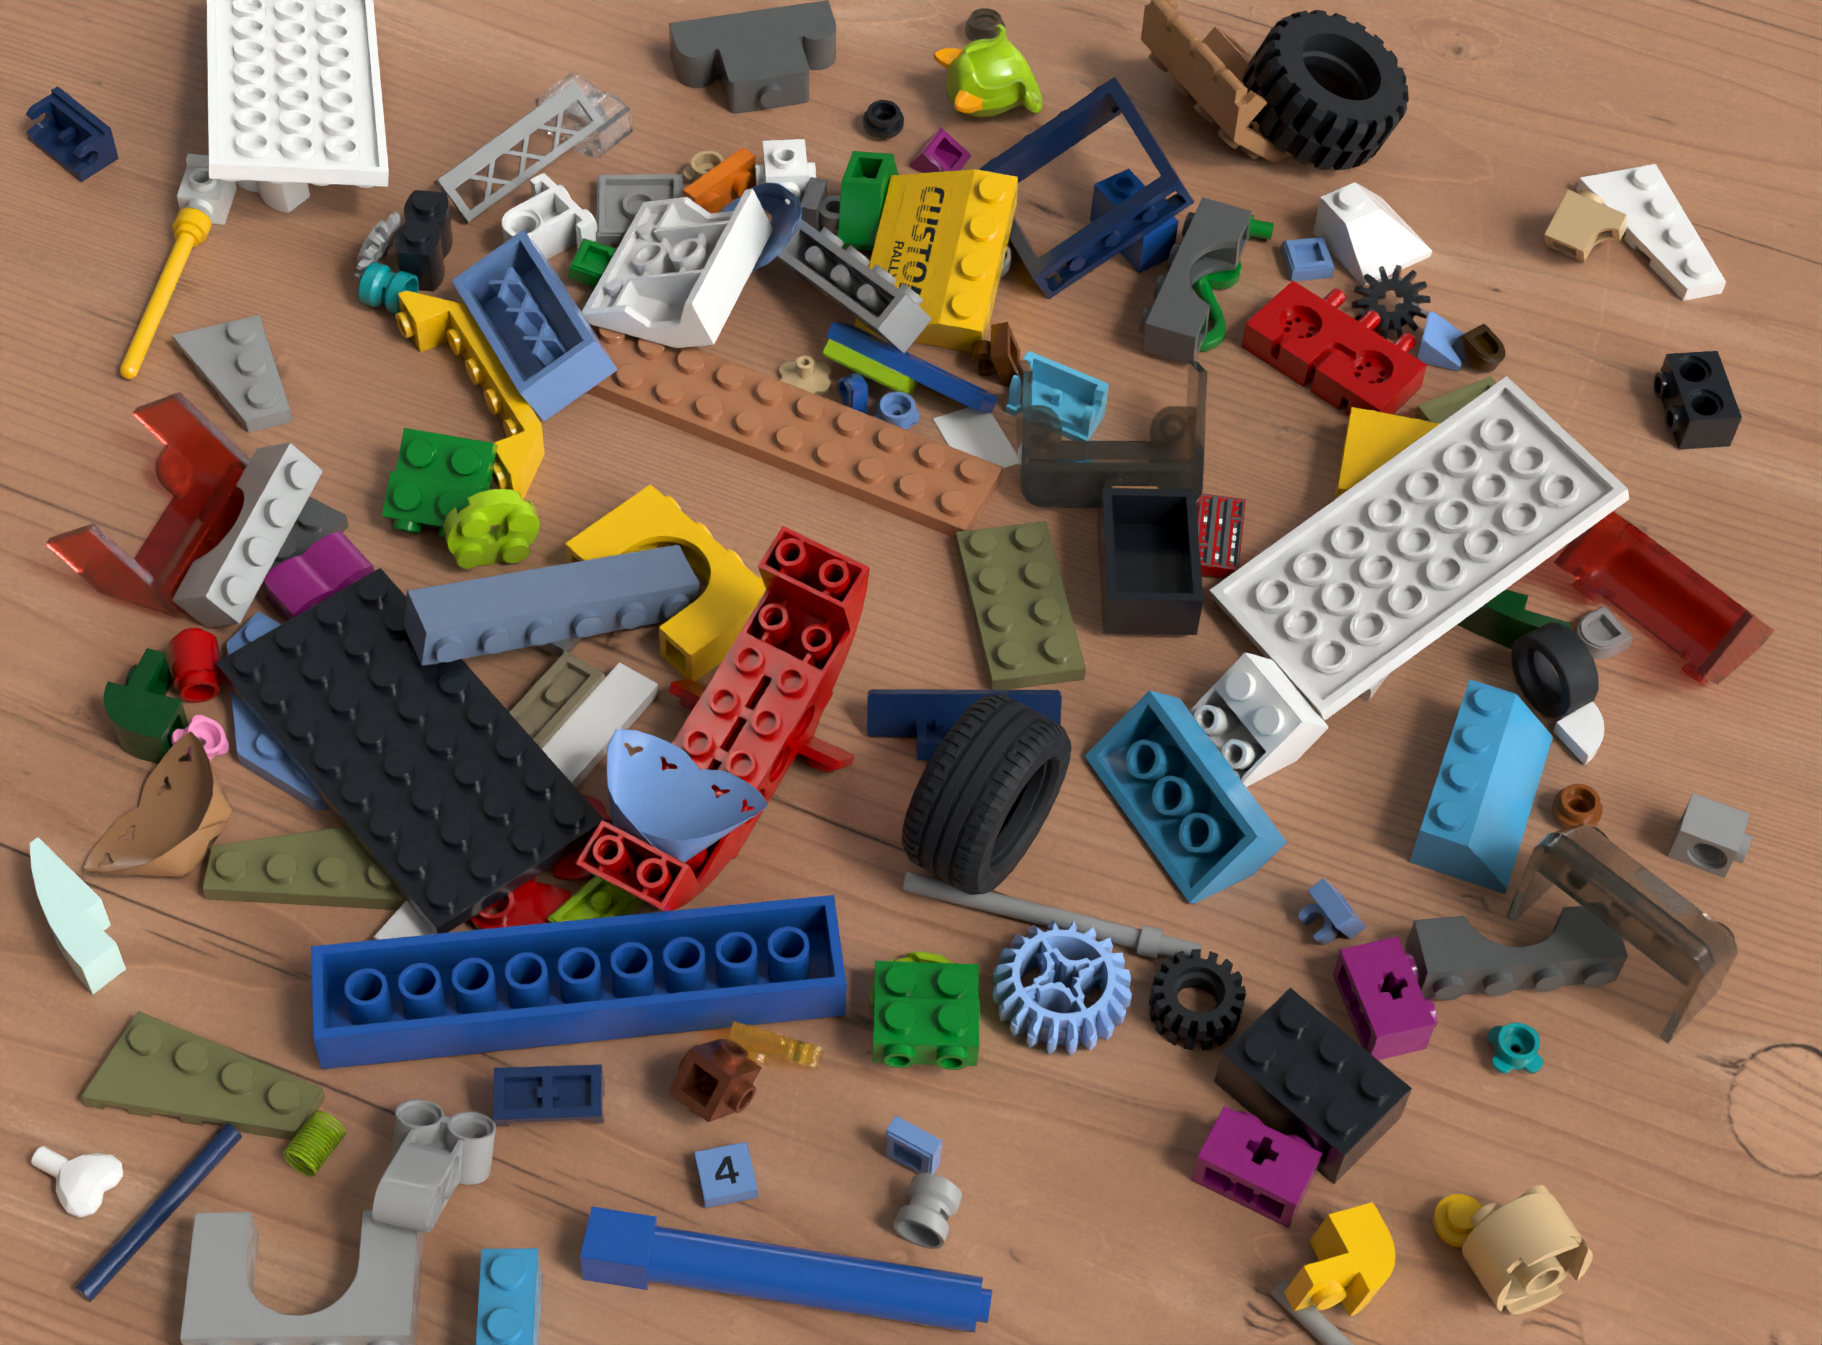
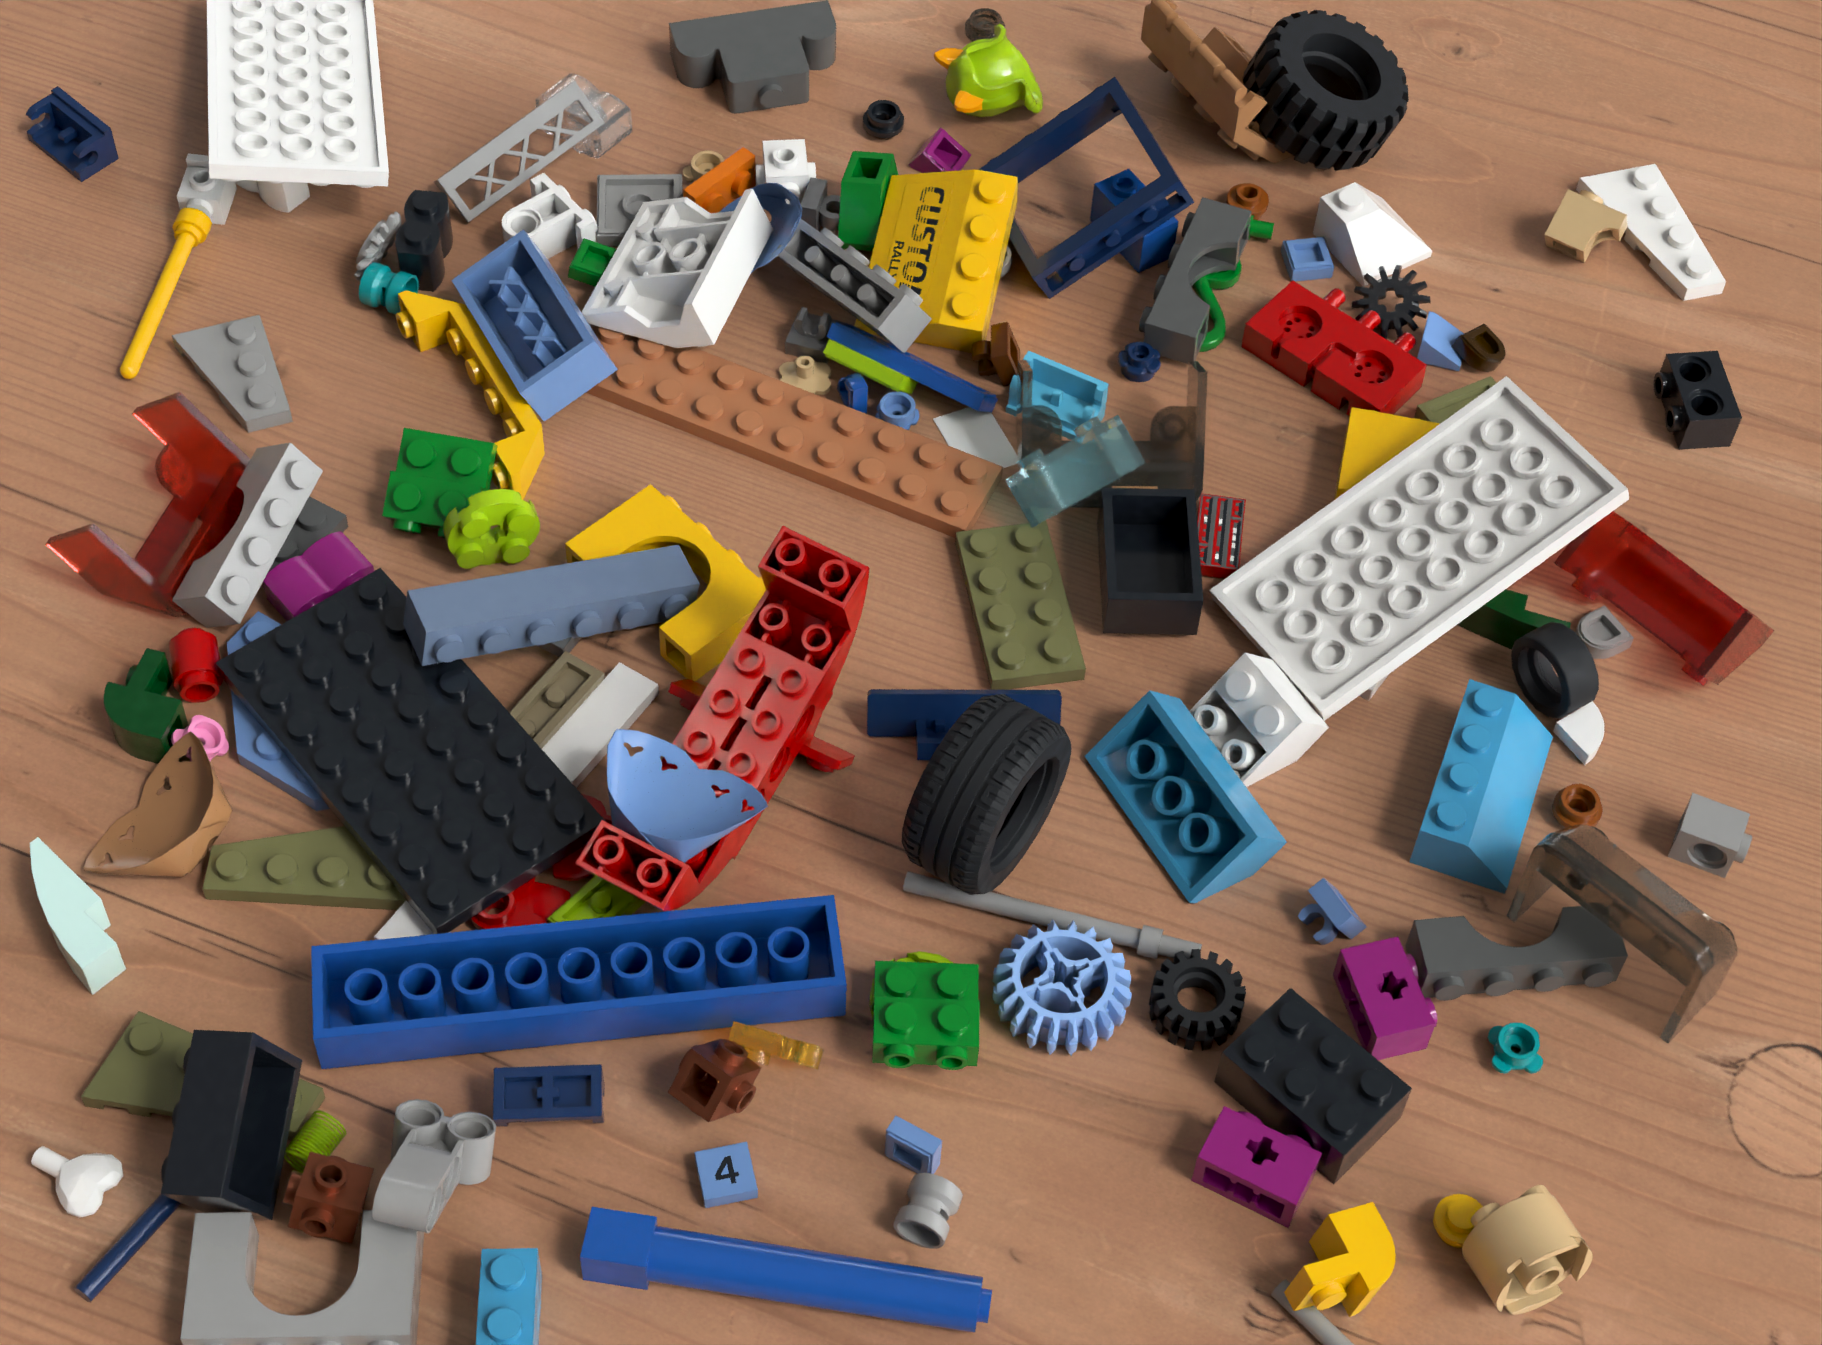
none -> black piece [161,1030,302,1220]
none -> copper brick [283,1152,374,1244]
none -> flat silver tile [785,307,840,364]
none -> clear light blue brick [1005,415,1146,528]
none -> dark blue plate [1118,342,1161,382]
none -> dark orange plate [1226,183,1269,220]

